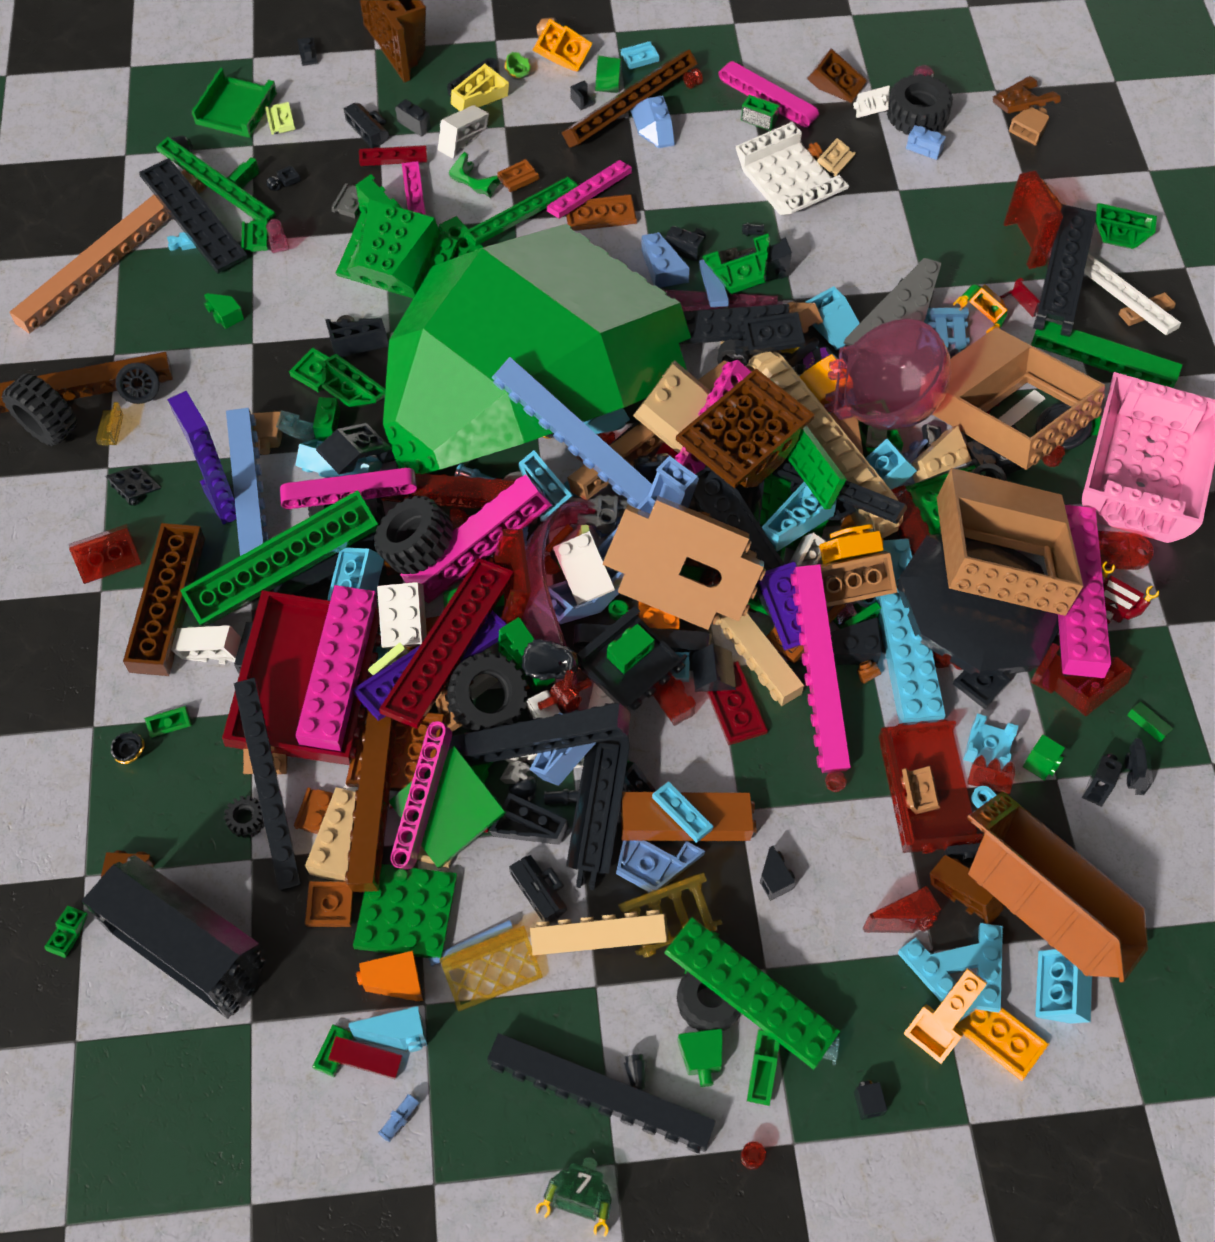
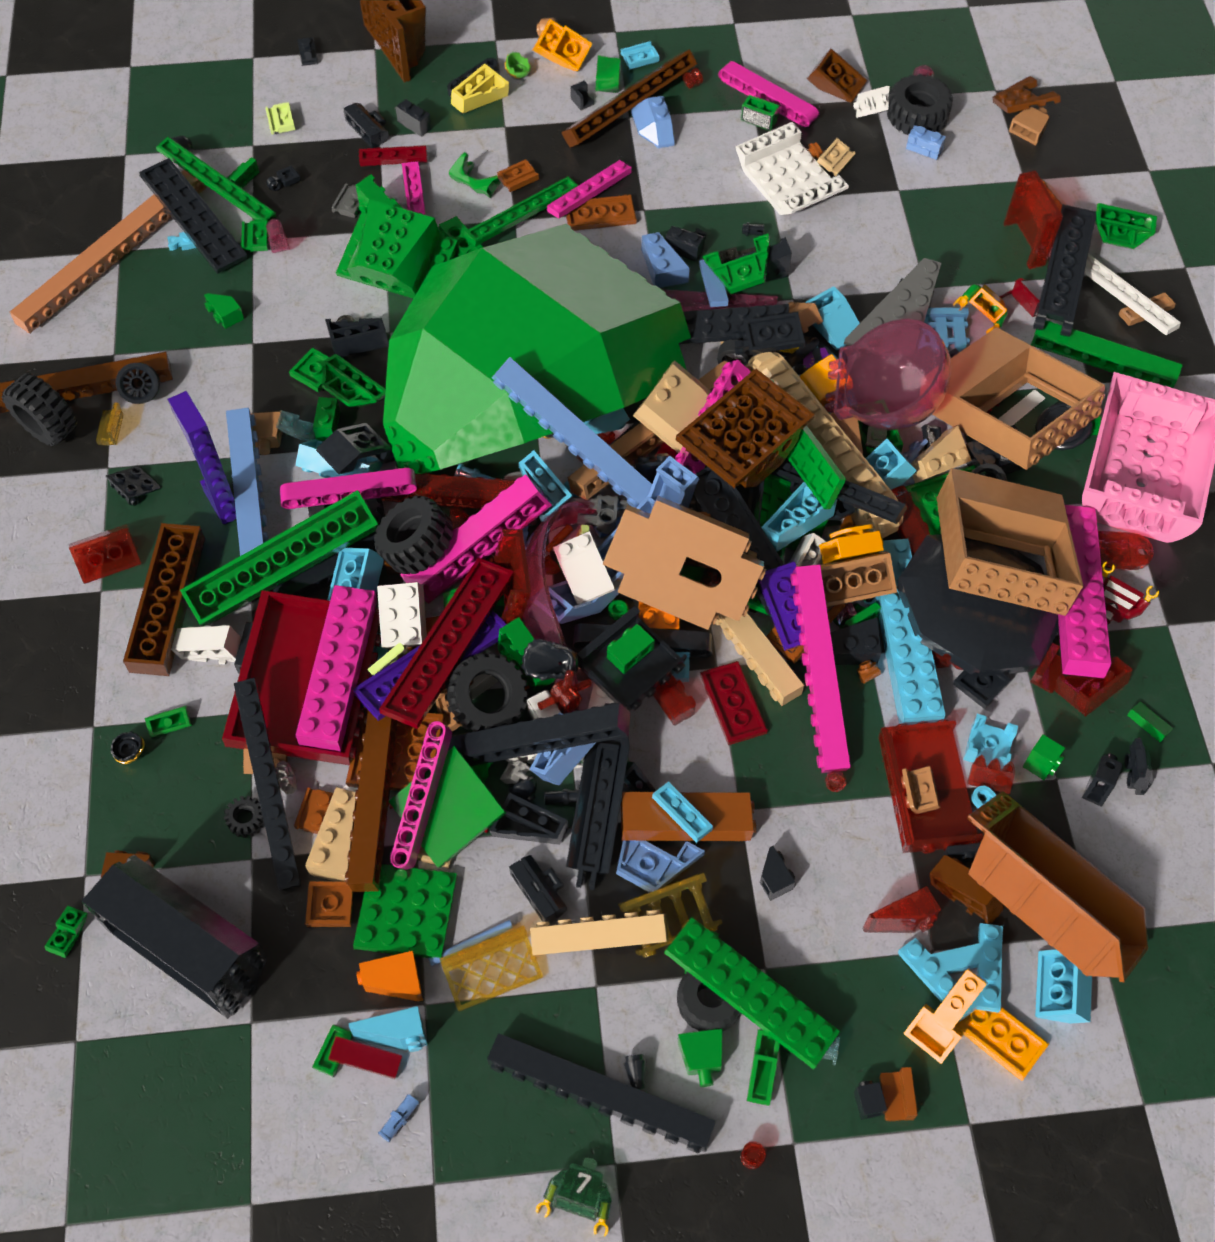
green panel [192,68,277,138] -> none
white wedge [438,105,489,158] -> none
black slope [691,643,736,692] -> none
clear red wheel [1042,446,1065,467] -> none
none -> light grey gear [276,761,297,795]
none -> dark orange panel [880,1067,917,1121]

